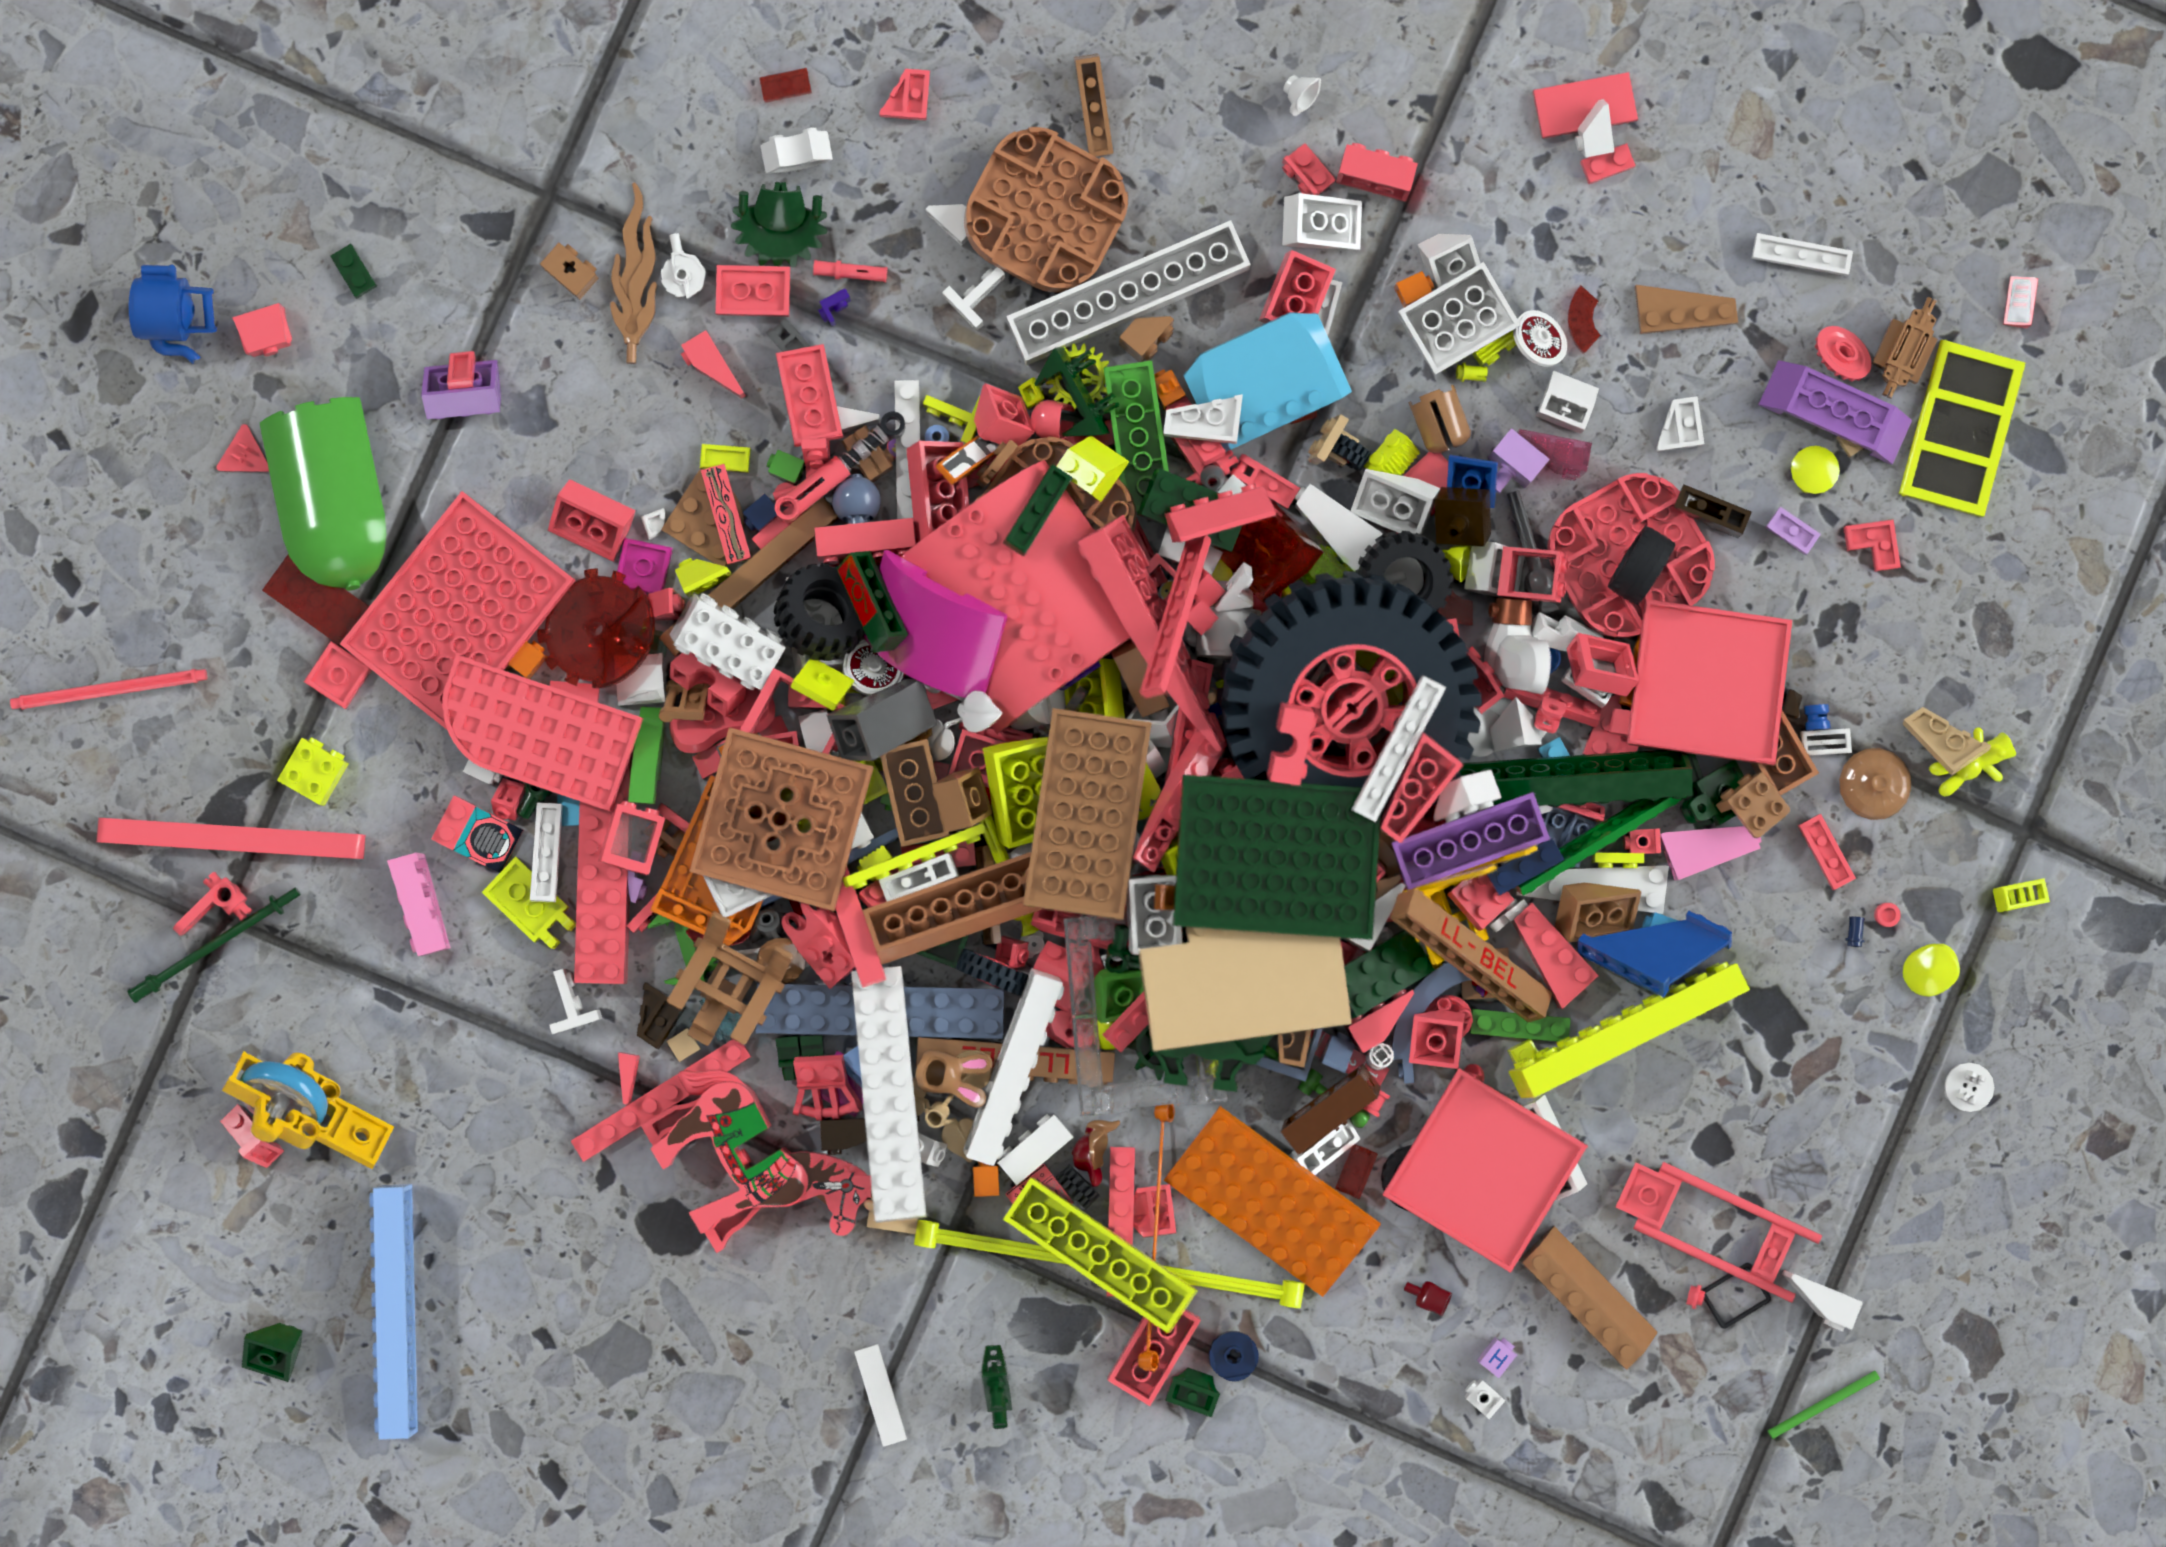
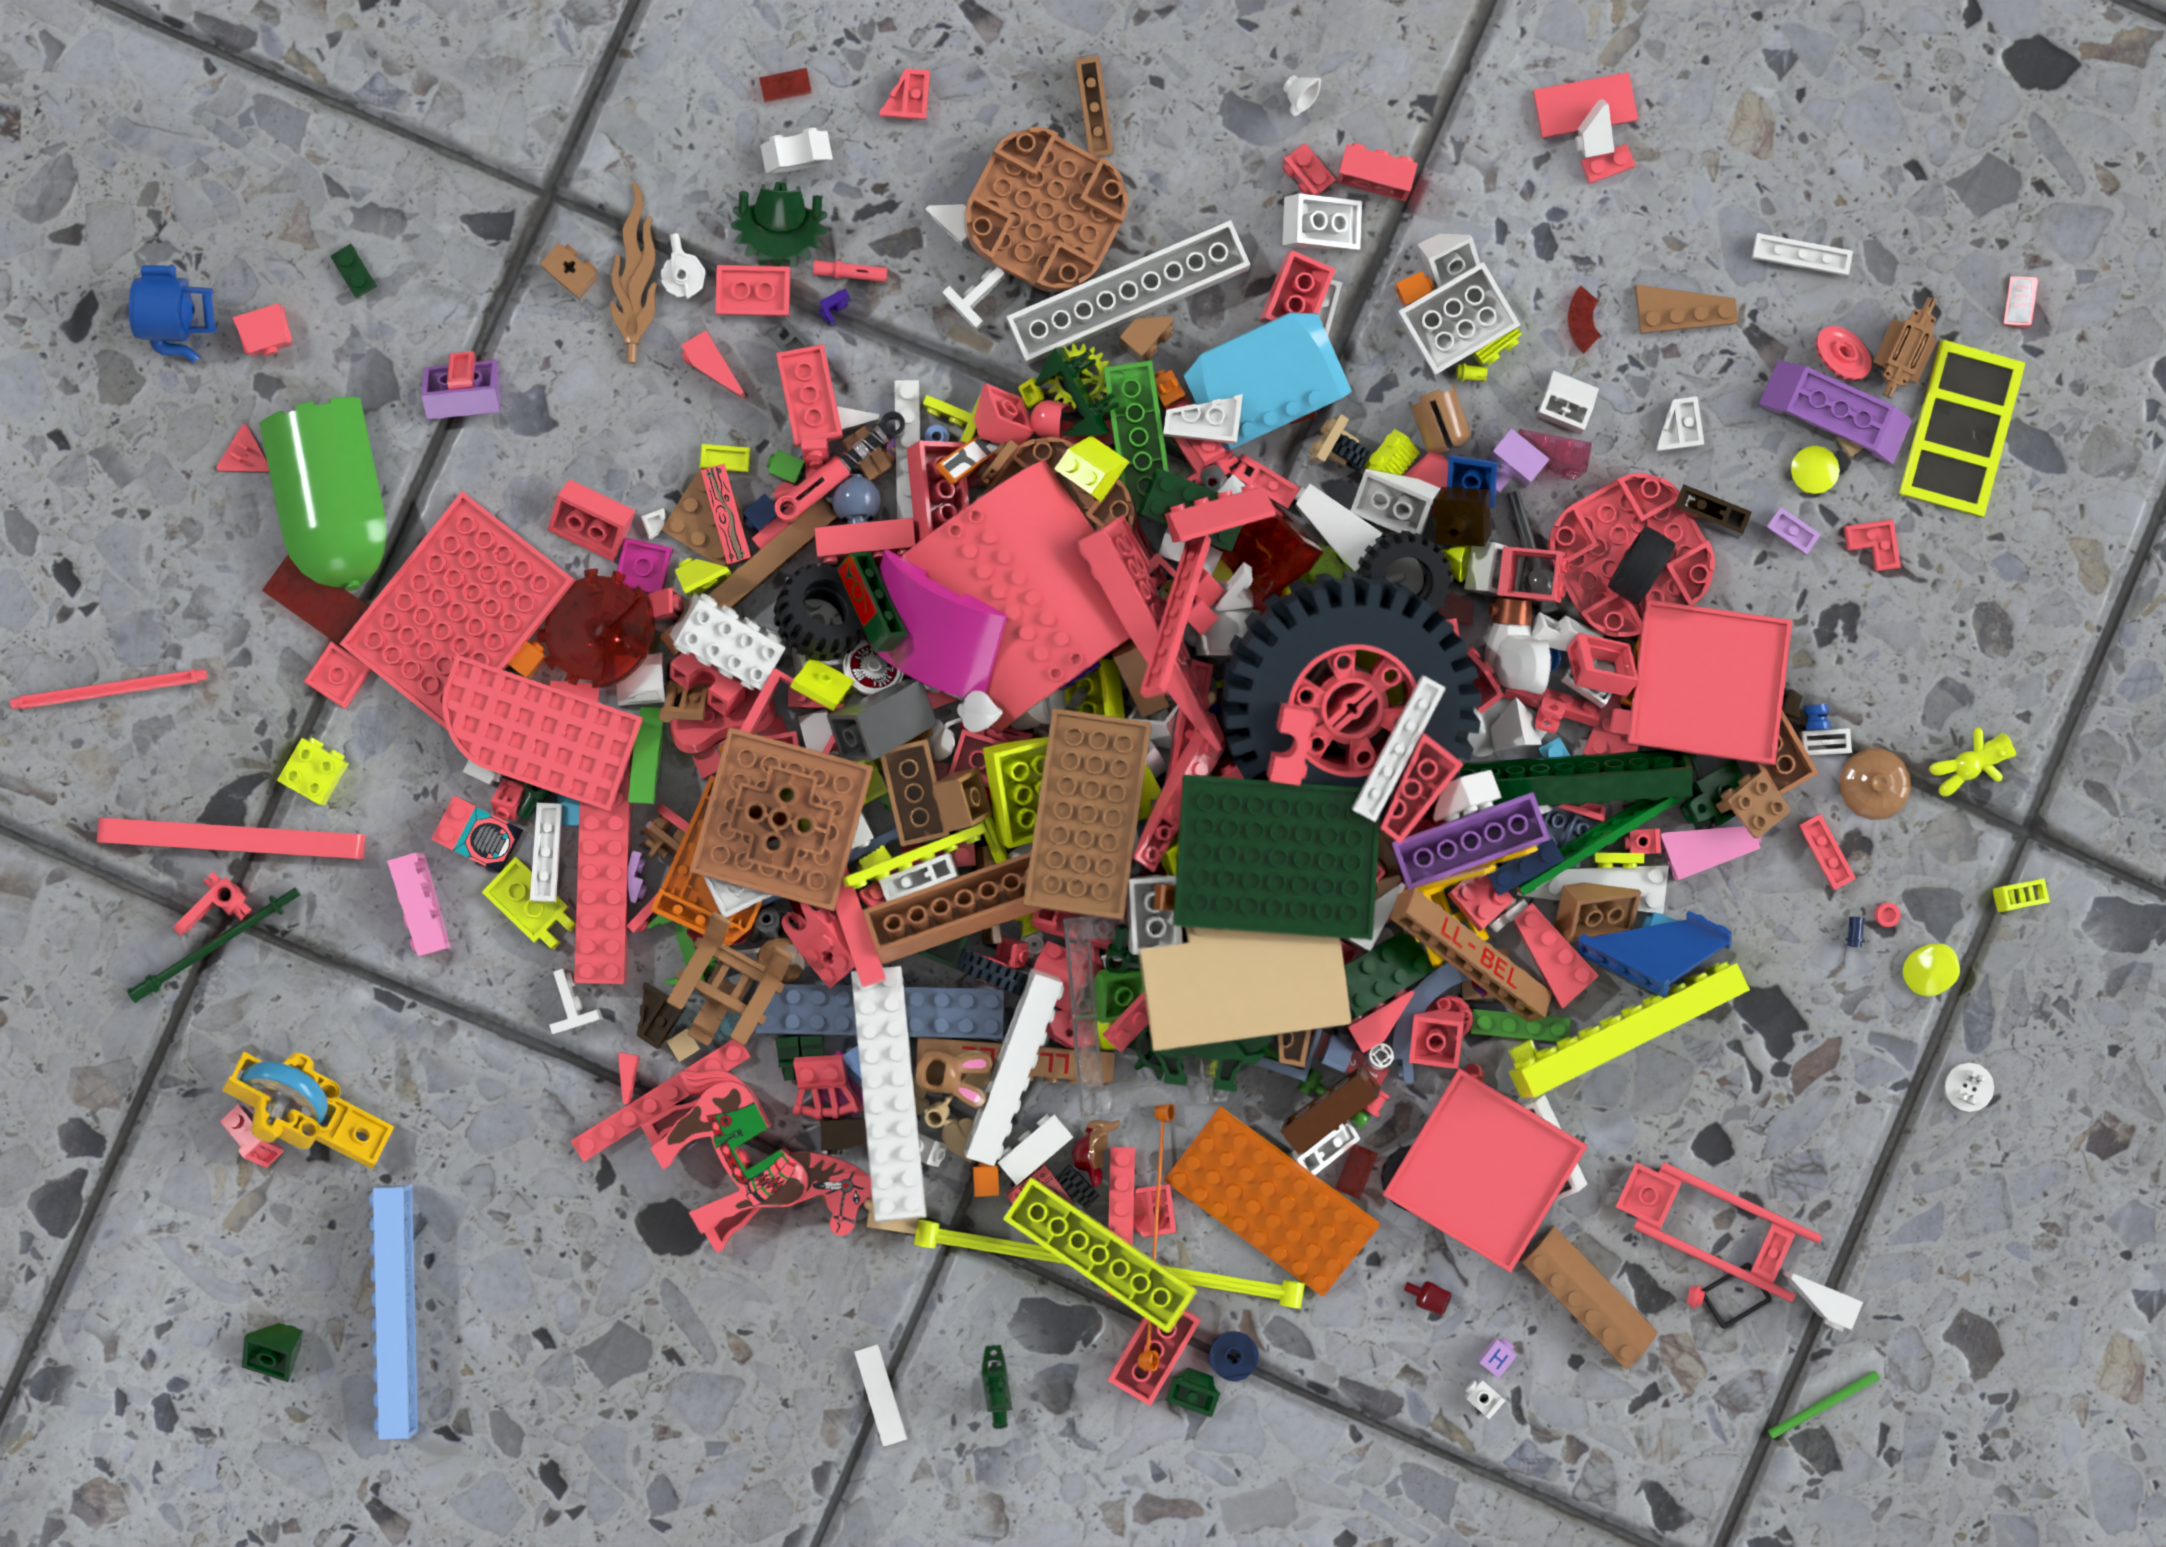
window [598,801,665,875] -> none
dark green tile [1003,464,1073,556] -> none
white shield [1513,310,1567,367] -> none
tan wing [1903,707,1991,775] -> none

